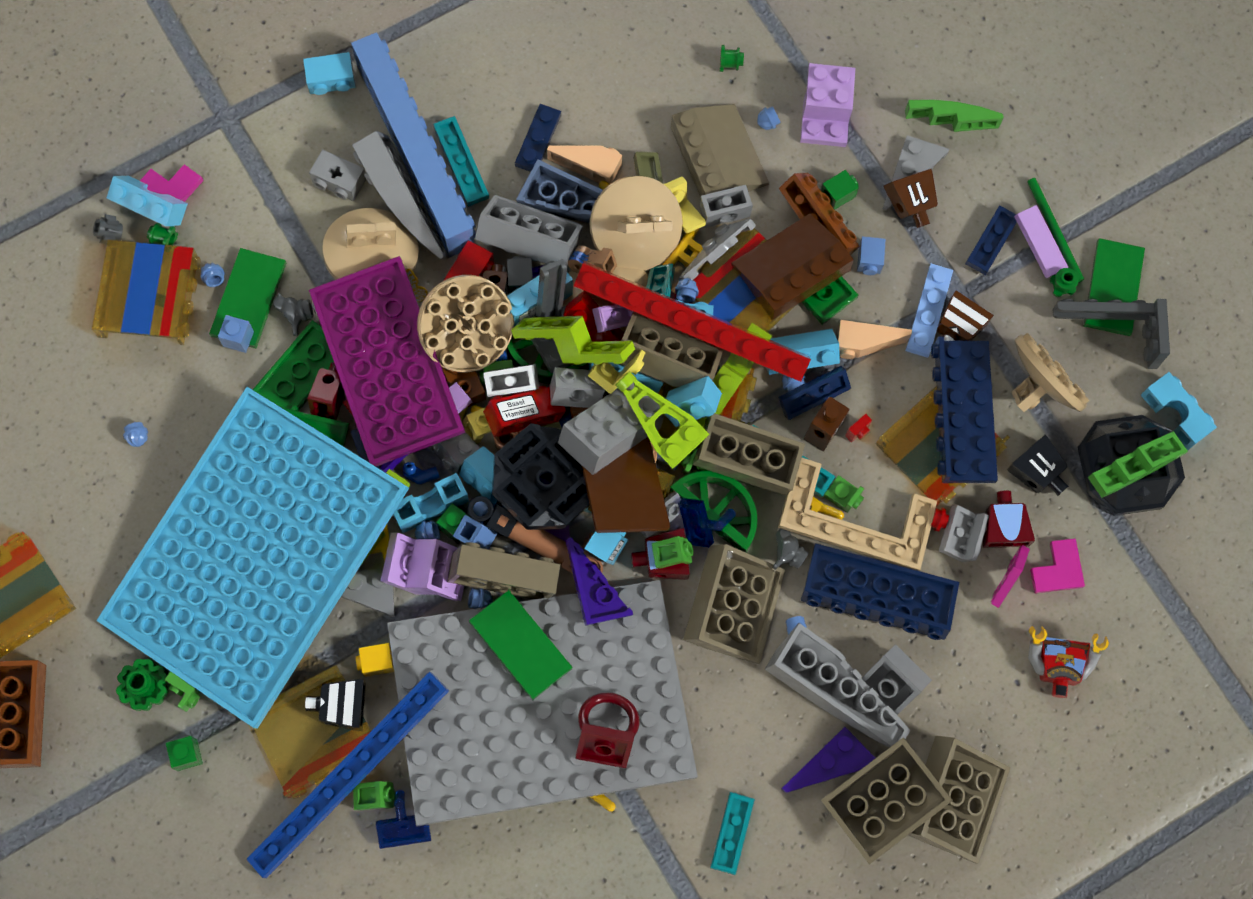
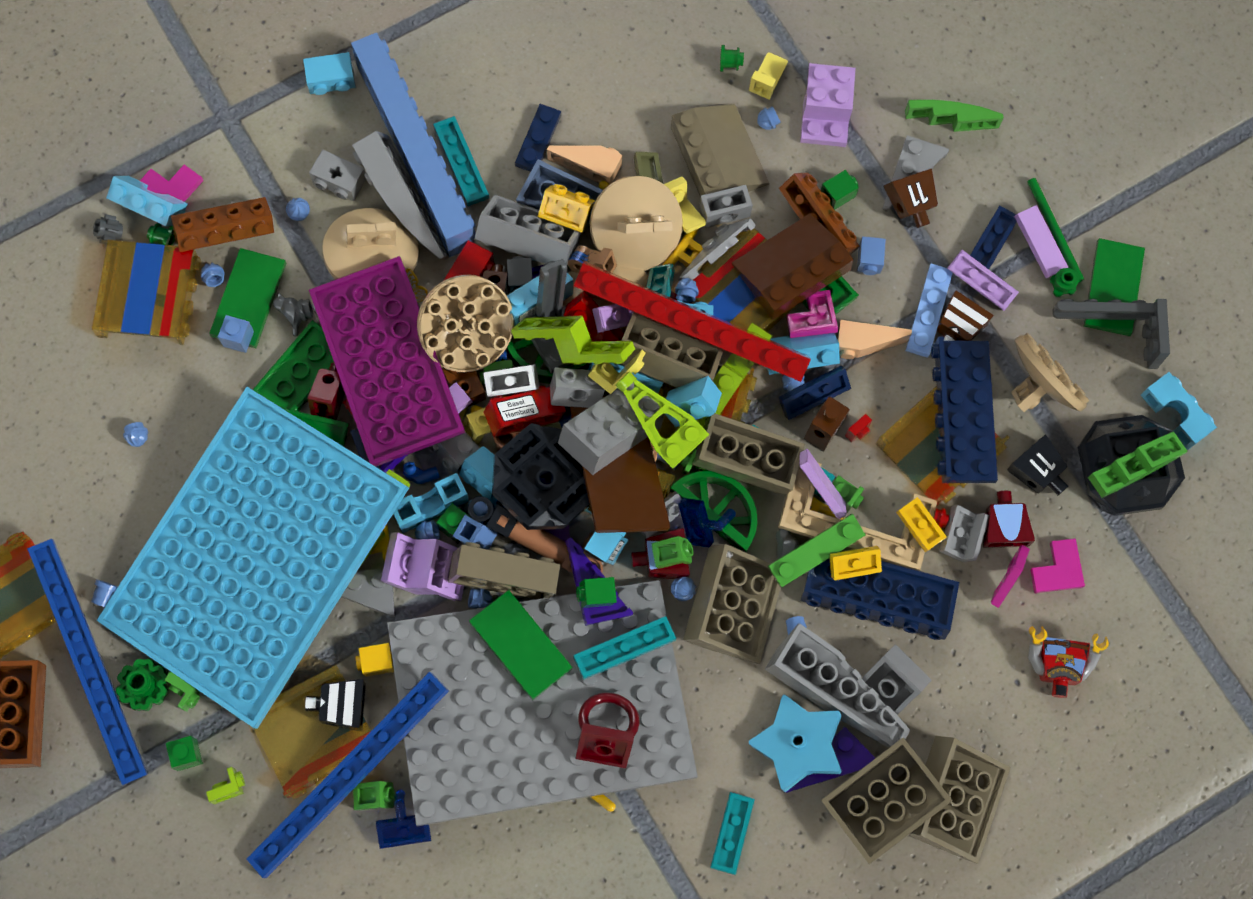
none -> blue plate [27,539,148,785]
none -> medium blue piece [91,579,118,607]
none -> dark orange brick [171,197,274,252]
none -> lime bracket [206,767,245,805]
none -> medium blue plate [286,198,310,221]
none -> yellow bracket [538,184,595,233]
none -> teal plate [573,616,676,680]
none -> green brick [576,577,617,608]
none -> medium blue plate [671,576,696,601]
none -> light yellow bracket [749,52,788,100]
none -> medium azure plate [749,695,842,792]
none -> bright green plate [768,514,866,587]
none -> dark pink tile [786,290,838,338]
none -> lavender tile [800,449,846,519]
none -> yellow plate [830,546,882,581]
none -> yellow plate [896,497,947,552]
none -> lavender tile [947,249,1019,311]

